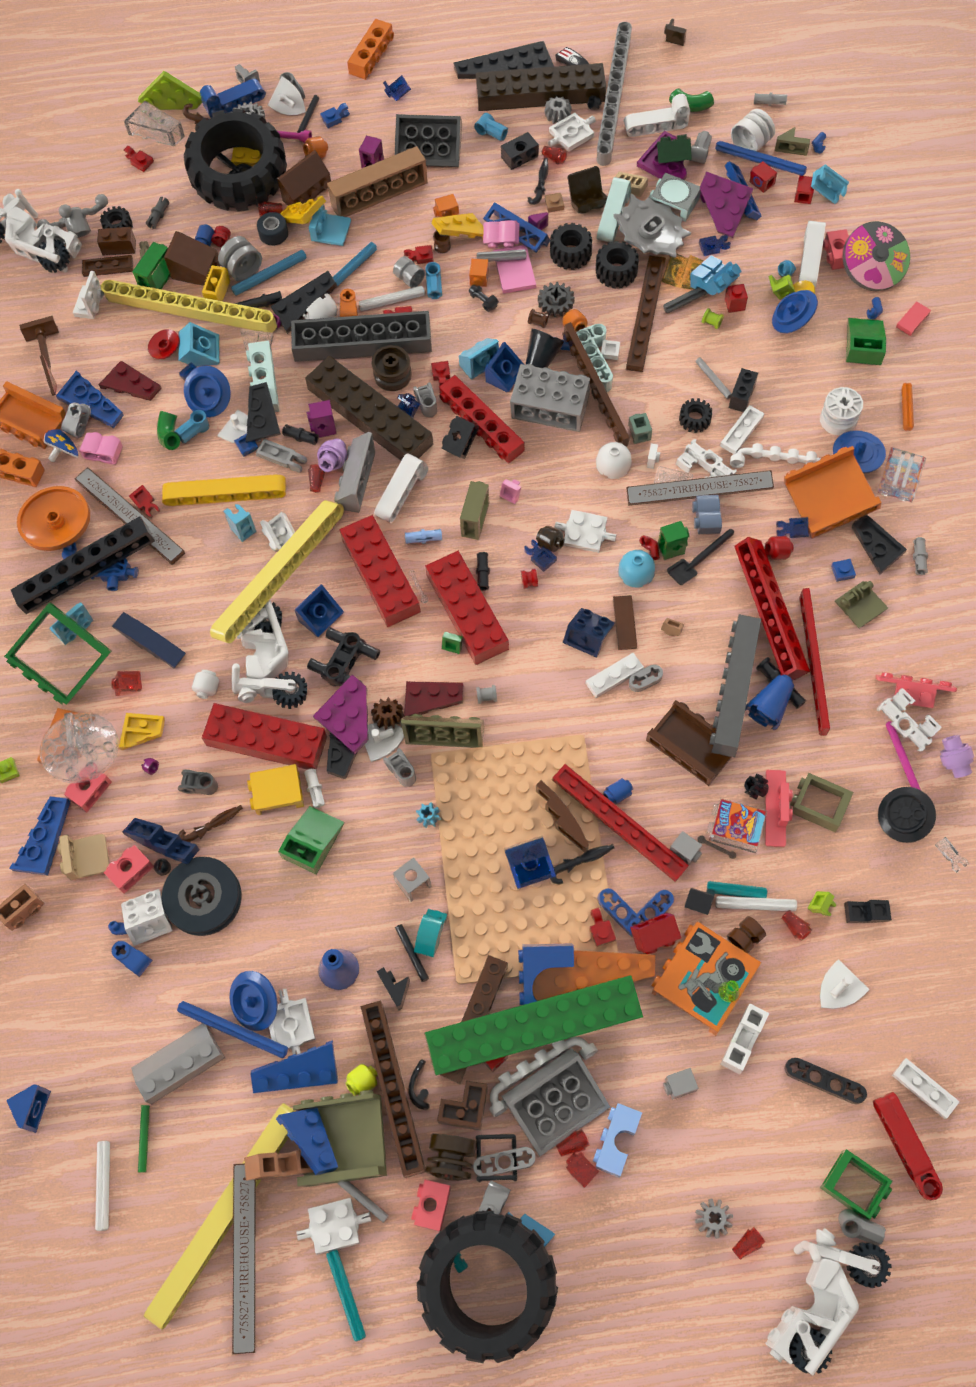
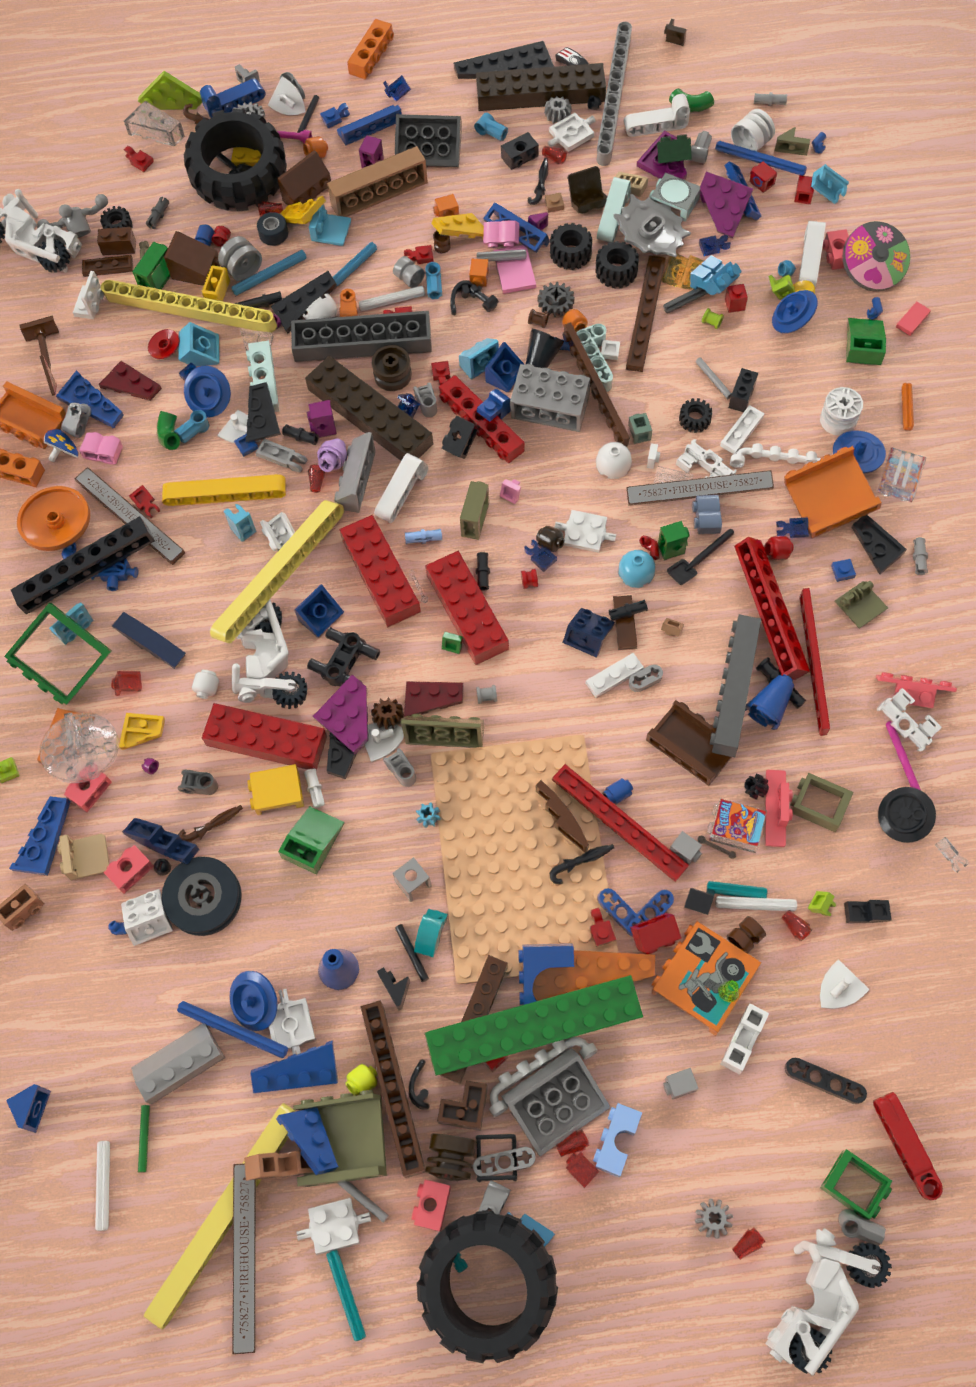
blue piece [111,941,153,977] -> none
clear blue slope [504,836,556,889] -> none
white plate [892,1058,959,1119] -> none
lavender piece [940,735,974,778] -> none
none -> blue fence [337,105,402,146]
none -> black piece [450,280,473,315]
none -> blue brick [477,389,511,421]
none -> black pin [608,599,648,621]

